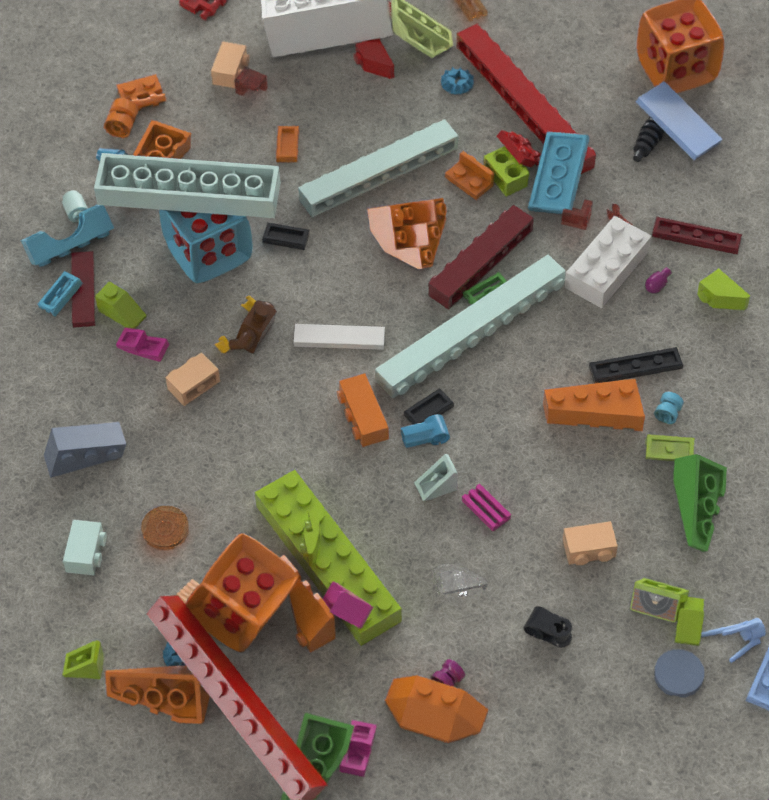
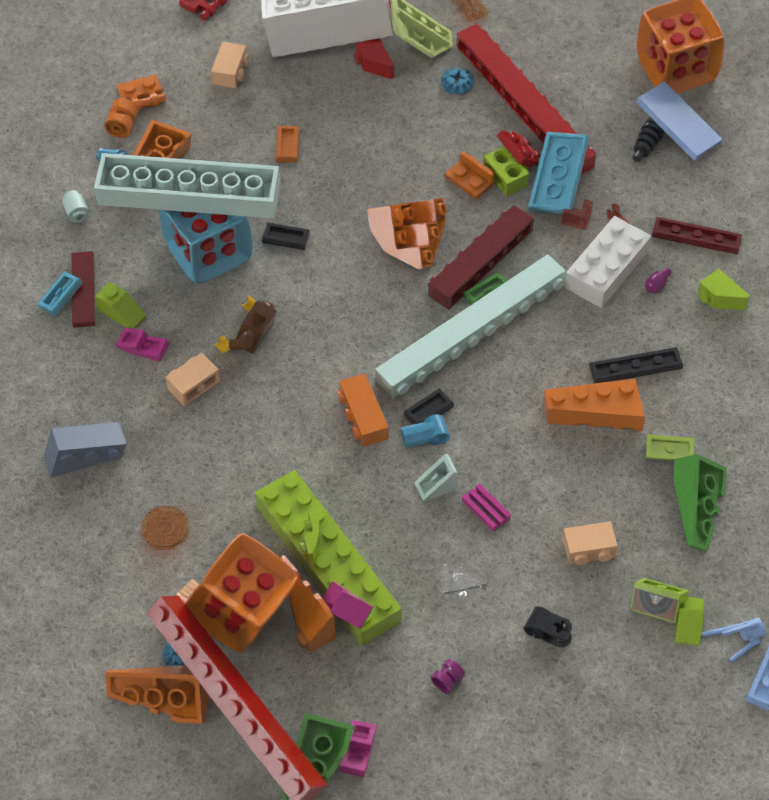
medium azure arch [20,205,114,267] -> none
lime slope [62,640,104,679] -> none
light aqua brick [63,520,107,575] -> none
clear red panel [234,67,268,96] -> none
white tile [294,324,385,350] -> none
light aqua brick [298,119,458,217] -> none
orange wedge [385,675,488,743] -> none
medium azure wheel [654,392,684,424] -> none
sand blue tile [654,649,705,698] -> none

